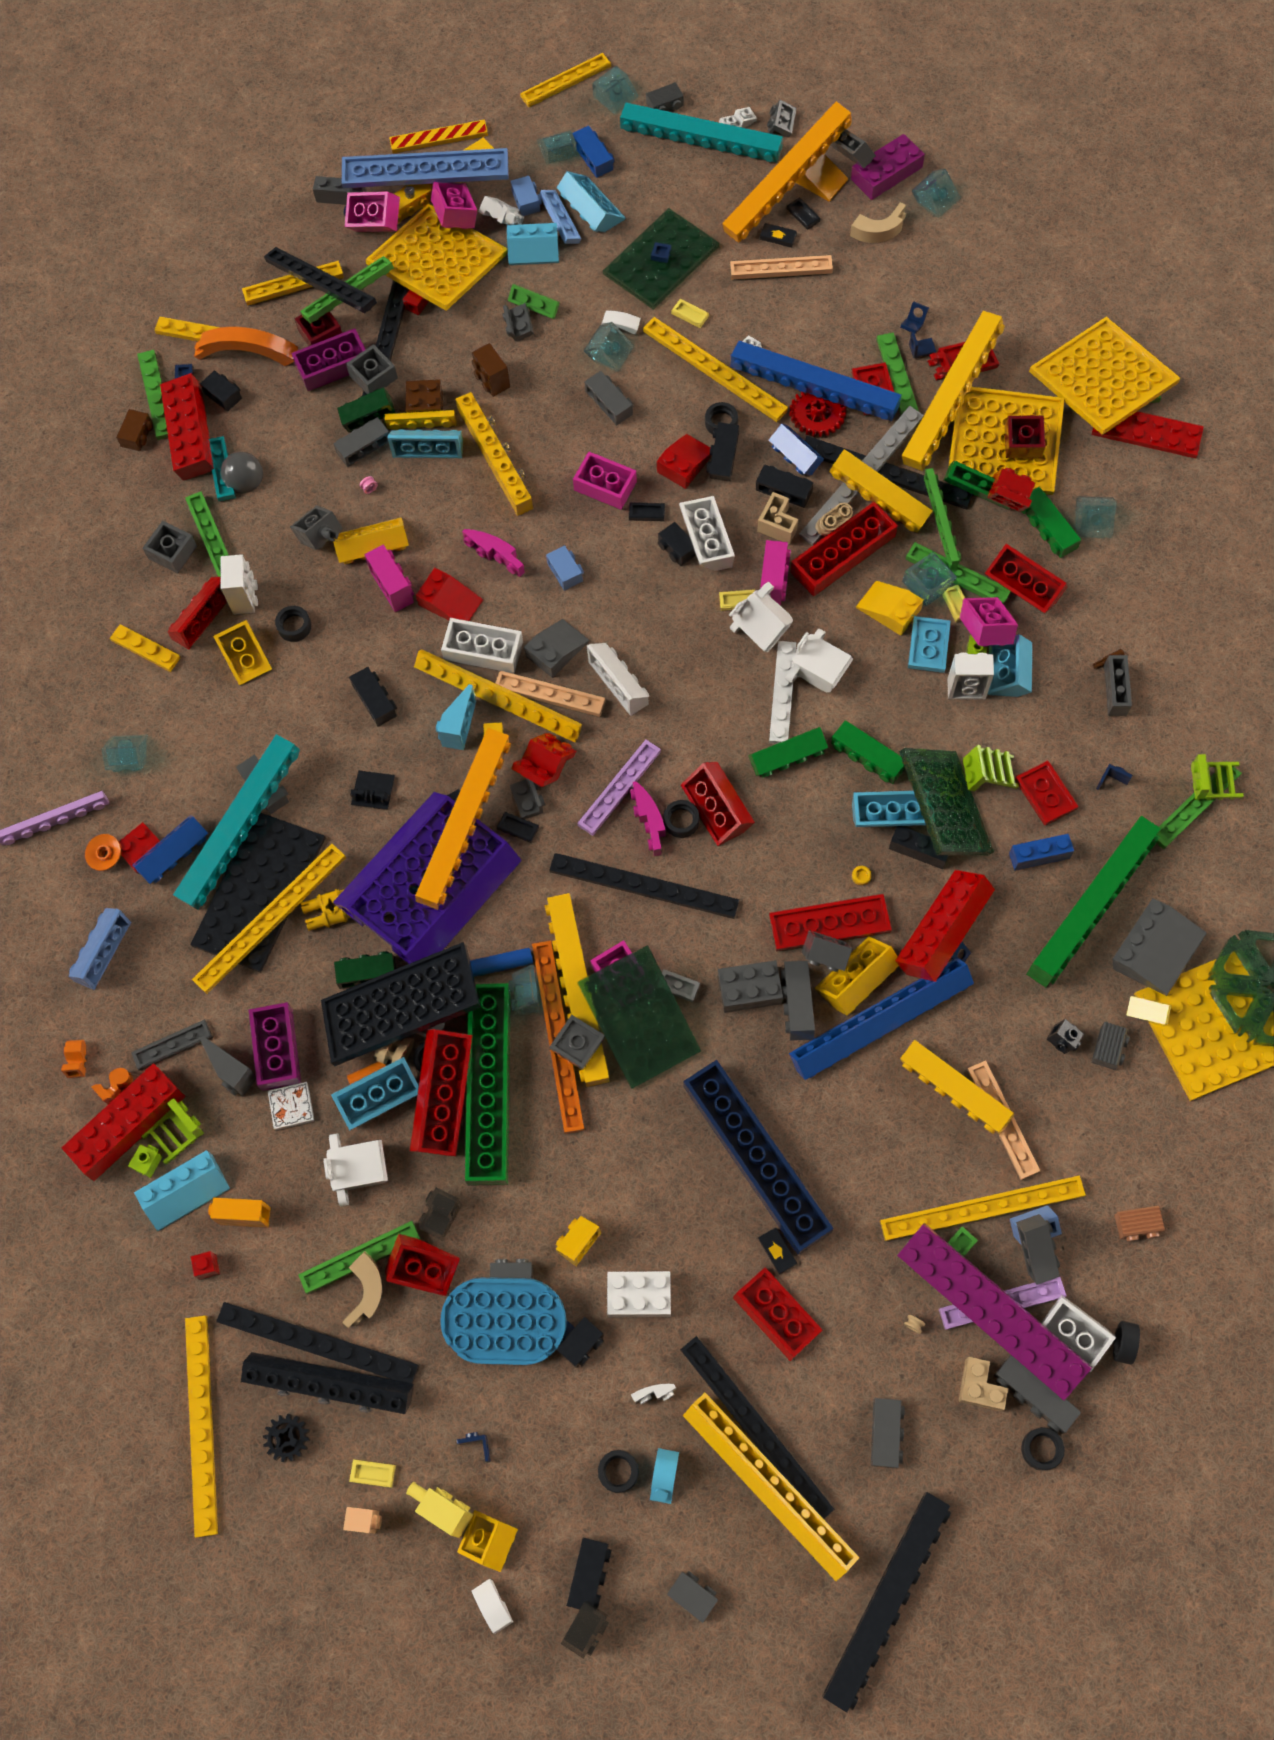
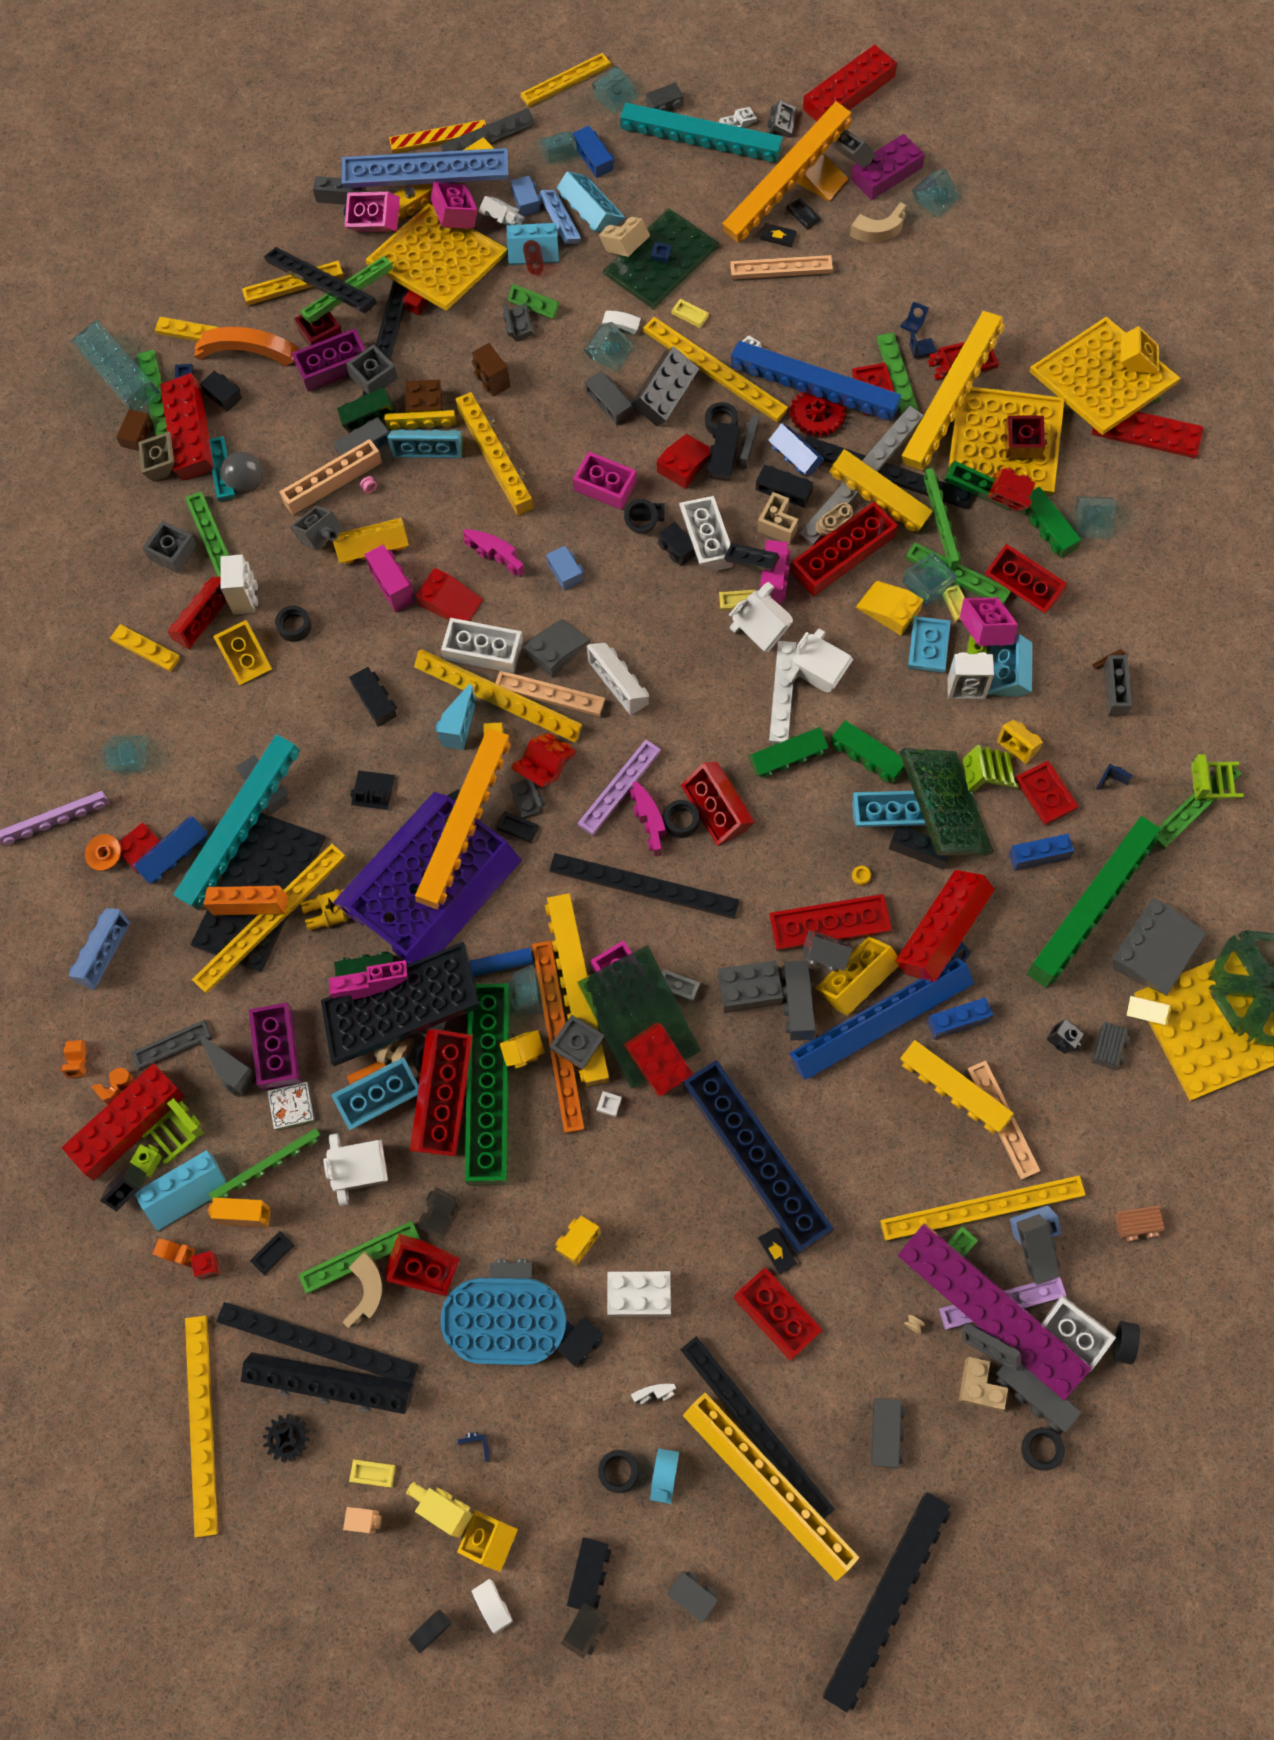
none -> clear light blue brick [71,319,160,411]
none -> black brick [100,1162,147,1212]
none -> dark tan slope [138,432,174,482]
none -> orange leg [152,1238,196,1267]
none -> orange brick [204,886,288,915]
none -> bright green plate [208,1128,320,1201]
none -> black tile [250,1231,295,1276]
none -> light nougat brick [279,439,382,515]
none -> dark pink slope [329,960,408,999]
none -> black tyre [408,1610,451,1653]
none -> dark grey plate [440,107,535,152]
none -> yellow brick [500,1030,545,1068]
none -> clear red plate [523,240,545,275]
none -> white plate [597,1091,622,1117]
none -> tan brick [599,216,650,257]
none -> black tyre [624,499,658,533]
none -> red brick [624,1022,693,1097]
none -> brick [631,346,699,426]
none -> black plate [724,543,780,573]
none -> dark grey plate [737,414,759,469]
none -> red brick [803,44,897,122]
none -> blue brick [927,997,993,1040]
none -> dark grey plate [962,1323,1022,1372]
none -> yellow slope [997,719,1043,764]
none -> yellow slope [1120,326,1159,373]

